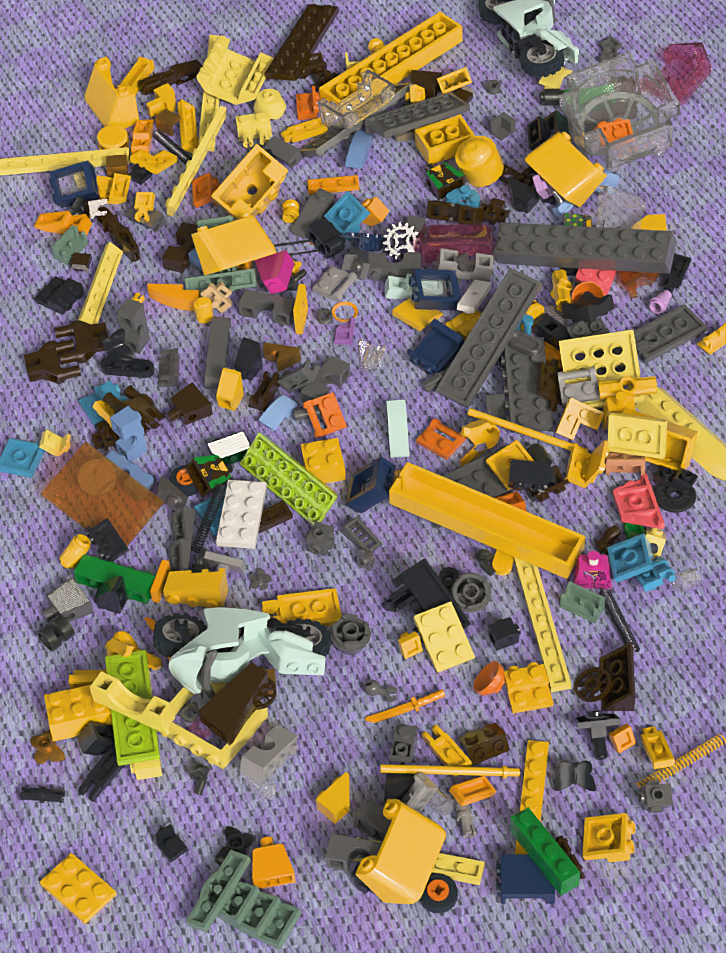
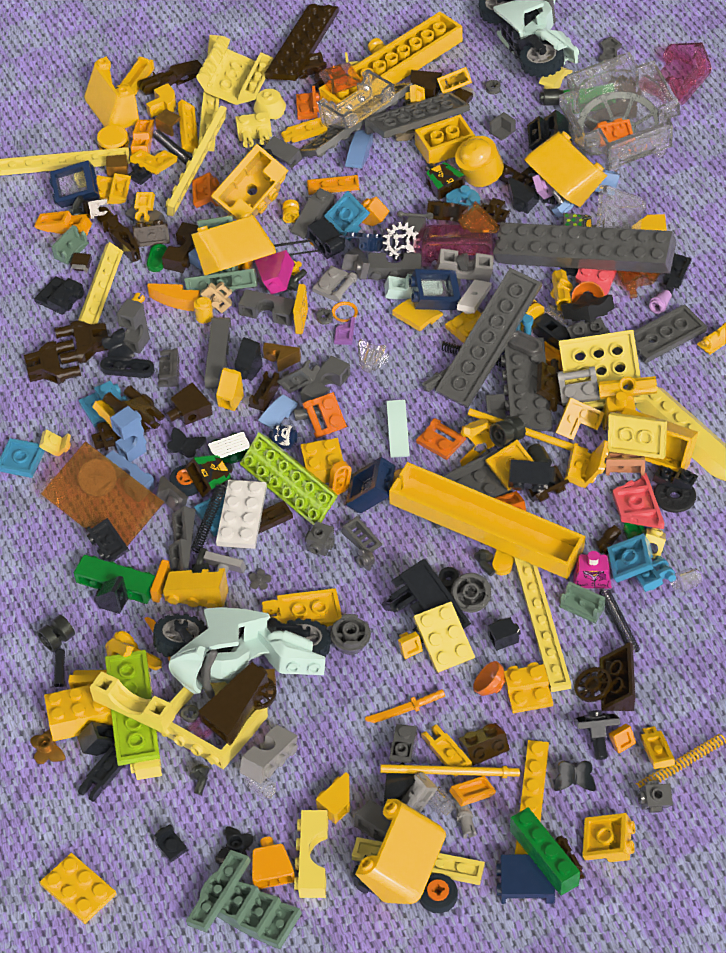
black pin [20,786,65,803] -> none
dark grey torso [42,577,93,622] -> none
yellow head [59,534,91,569] -> none
dark grey arch [325,834,382,871] -> none
dark grey arm [364,680,398,702] -> none
dark blue panel [407,318,464,375] -> none
none -> black piece [54,649,65,687]
none -> bracket [132,219,170,247]
none -> green tile [147,244,167,272]
none -> black animal [167,427,206,458]
none -> dark blue head [269,424,298,449]
none -> light yellow arch [294,810,328,898]
none -> clear orange slope [319,62,363,94]
none -> light orange plate [329,461,351,495]
none -> dark grey hinge [397,210,433,220]
none -> clear orange slope [459,201,500,233]
none -> pearl dark grey wheel [489,416,526,447]

